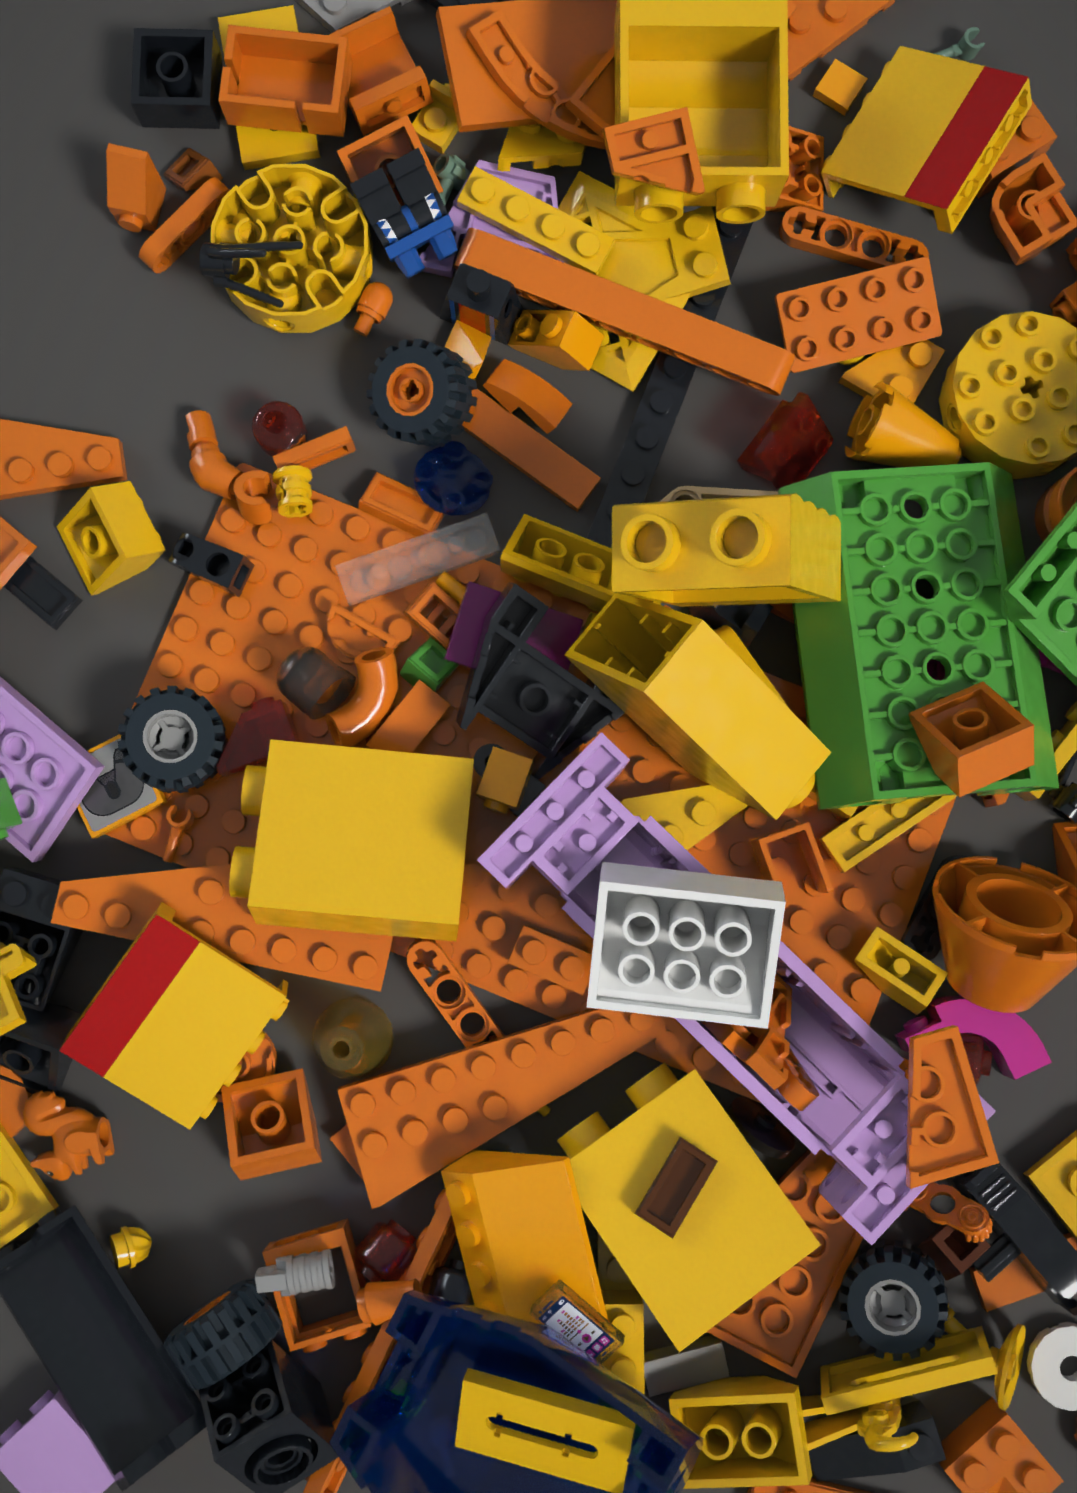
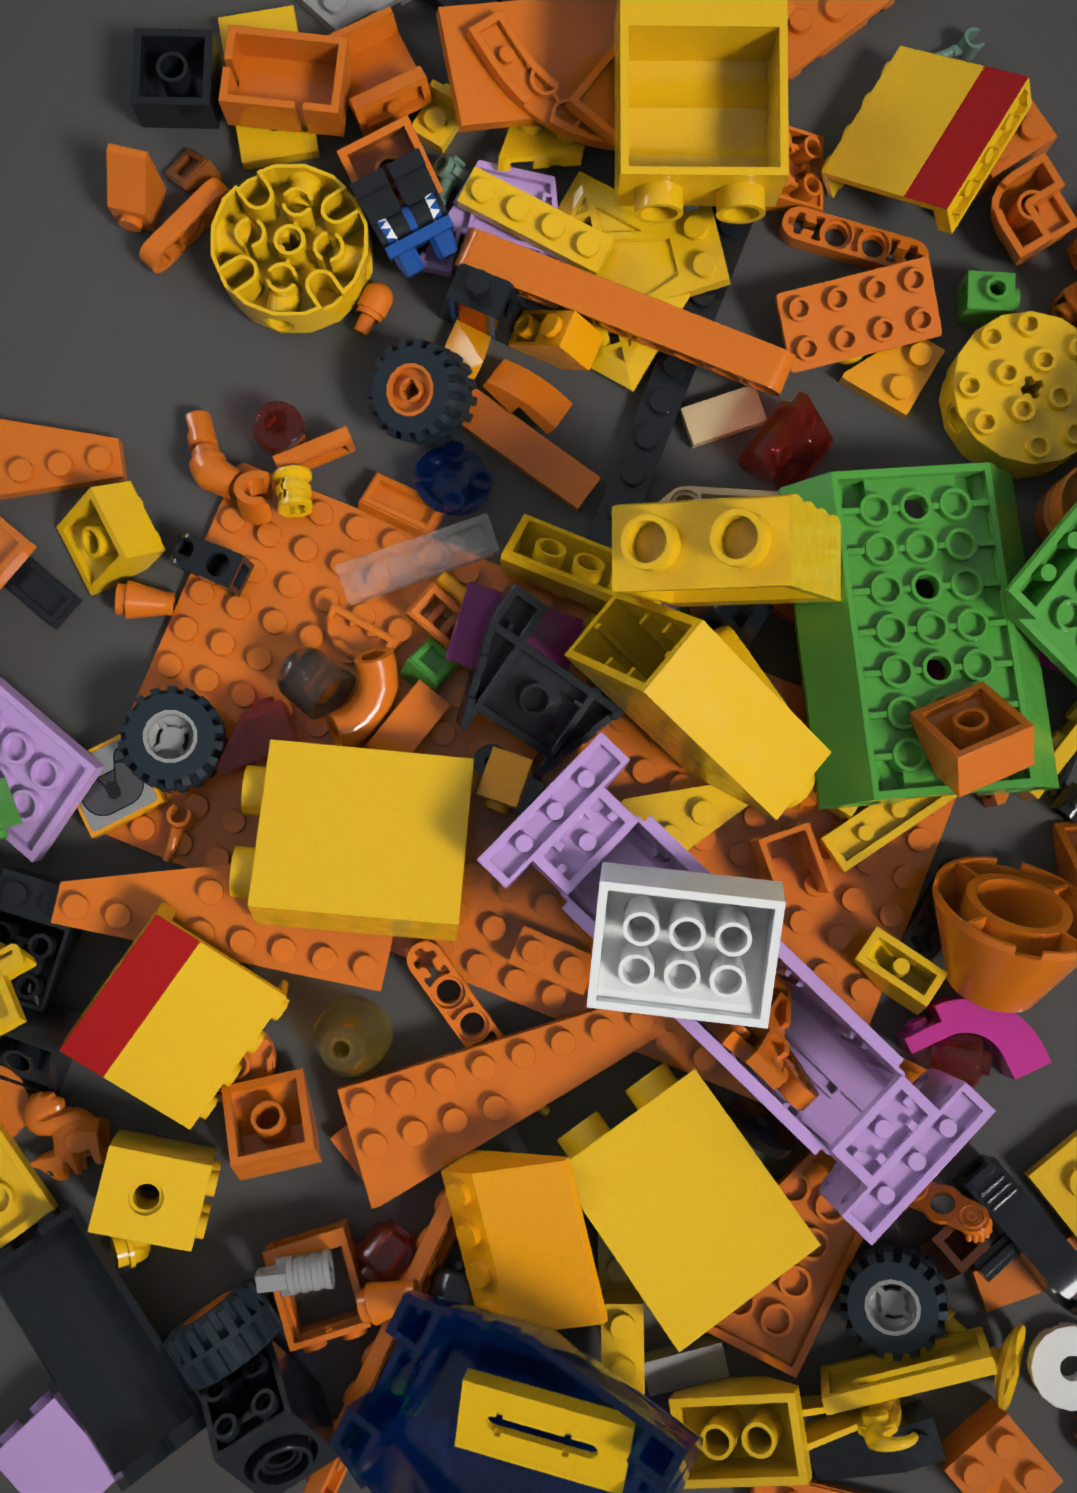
black plant [199,241,303,308] -> none
tile [529,1279,625,1370] -> none
orange wing [602,107,705,196] -> none
reddish brown tile [634,1137,718,1239] -> none
light orange tile [813,58,868,116] -> none
light orange cone [845,382,962,468] -> none
orange wing [906,1025,999,1189] -> none
none -> yellow brick [87,1129,222,1252]
none -> orange cone [115,580,175,620]
none -> tan tile [679,386,767,448]
none -> bright green brick [956,270,1021,325]

